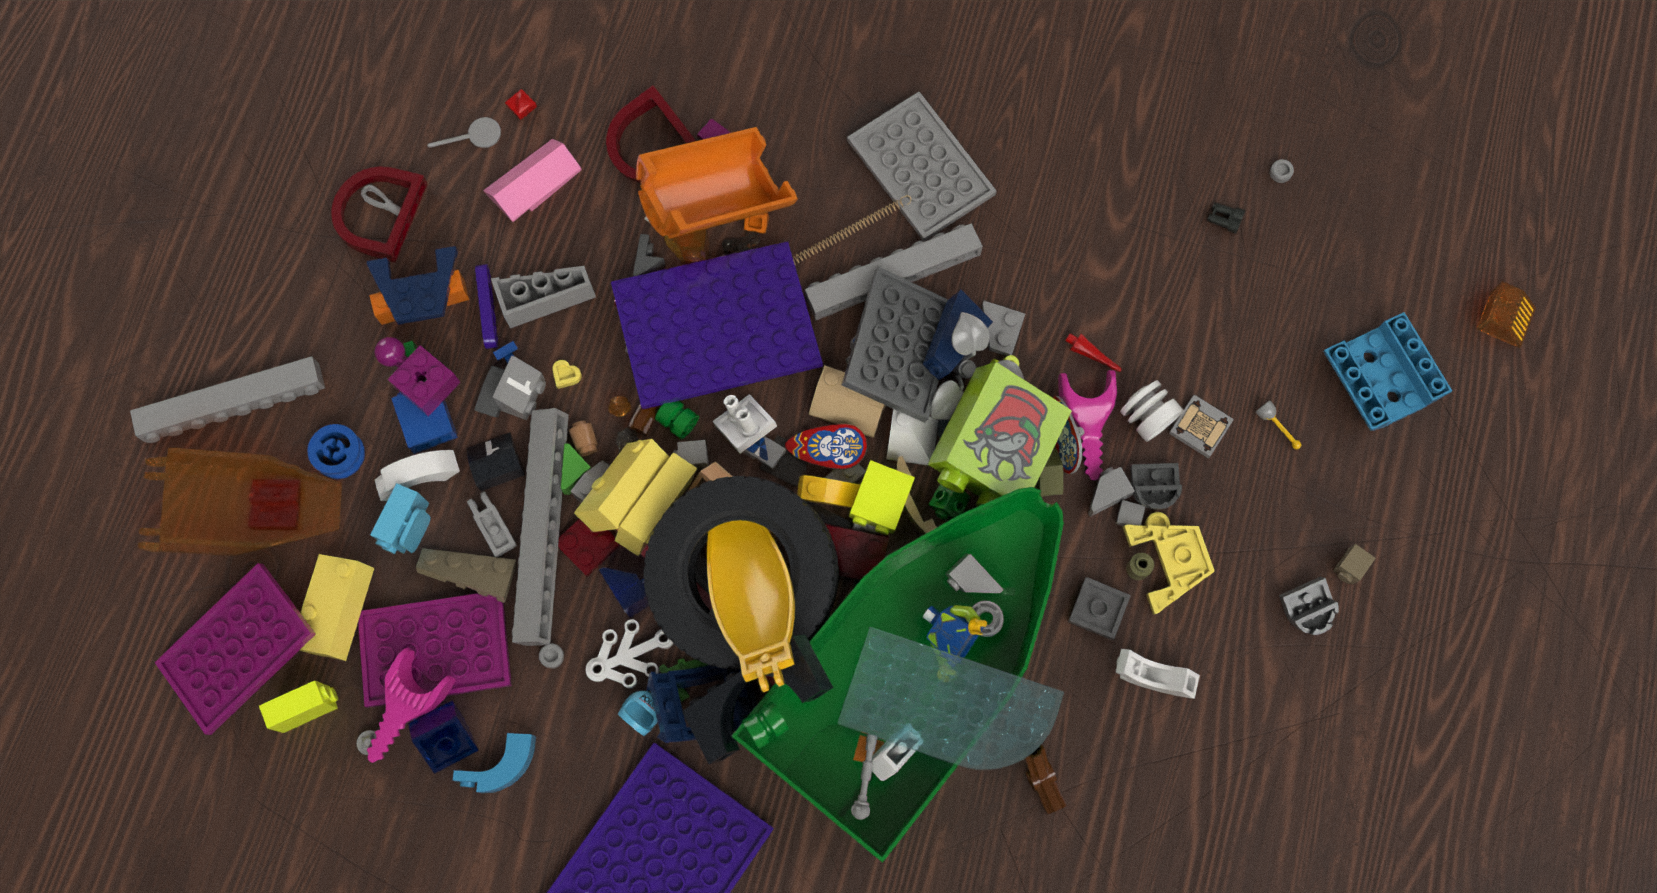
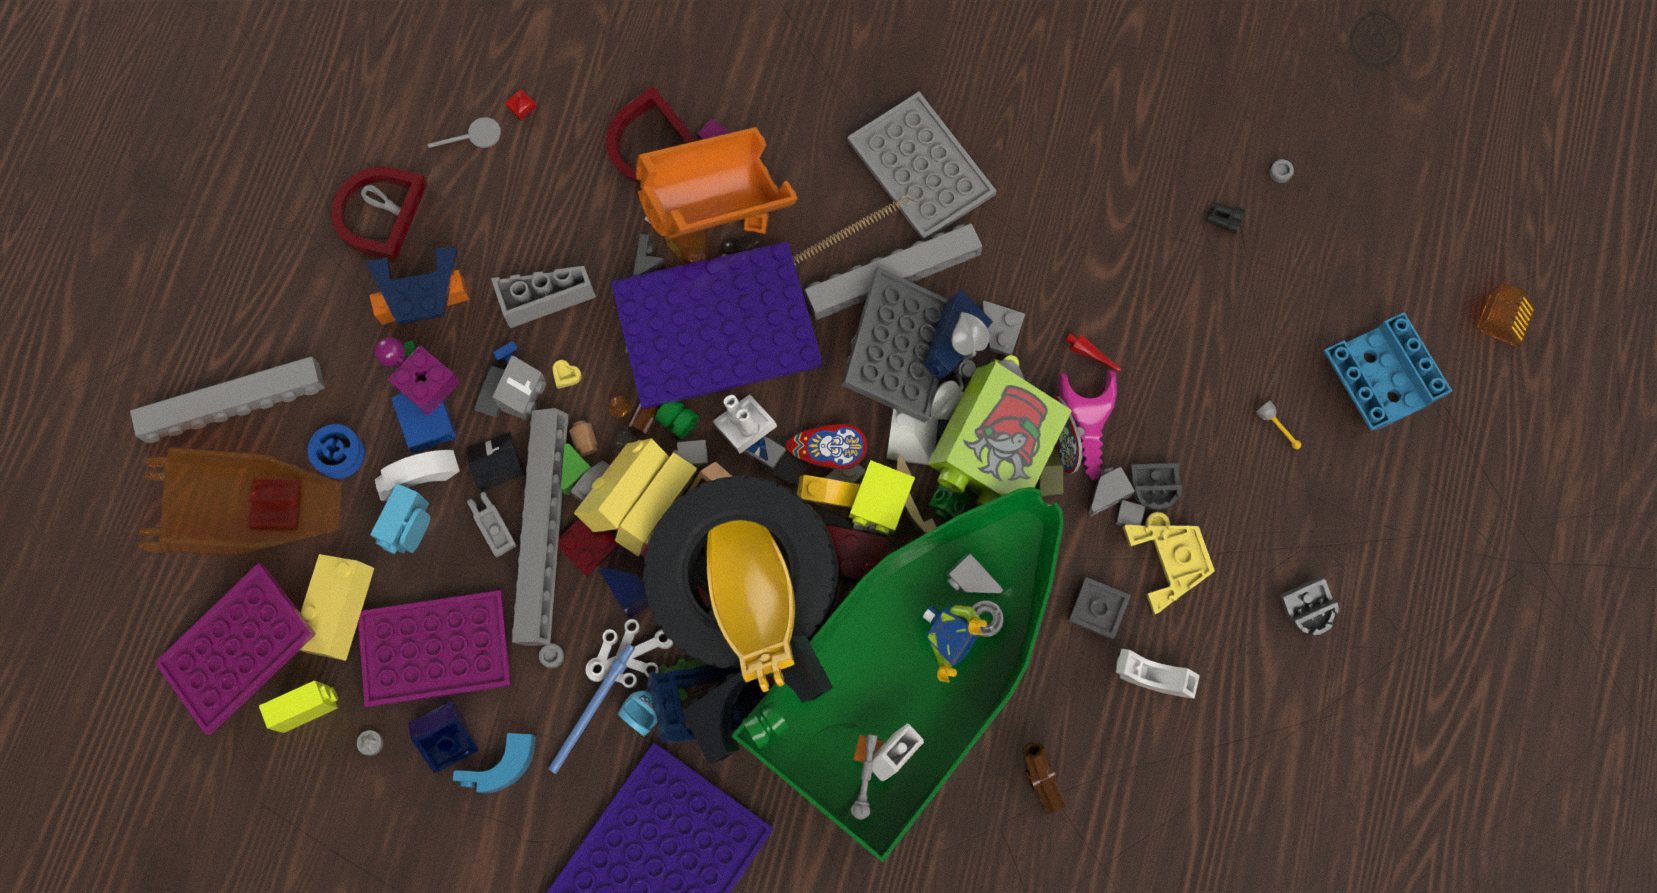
dark pink animal [367,648,456,763] -> none
dark tan wing [416,548,516,603] -> none
dark purple beam [475,264,498,349] -> none
bright pink slope [483,139,582,222] -> none
tan slope [809,366,886,438] -> none
clear light blue plate [838,627,1064,770] -> none
white wheel [1120,380,1184,442] -> none
olive brick [1126,553,1154,581] -> none
tile [1169,395,1234,458] -> none
dark tan brick [1333,544,1376,585] -> none
none -> medium blue bar [548,643,635,774]

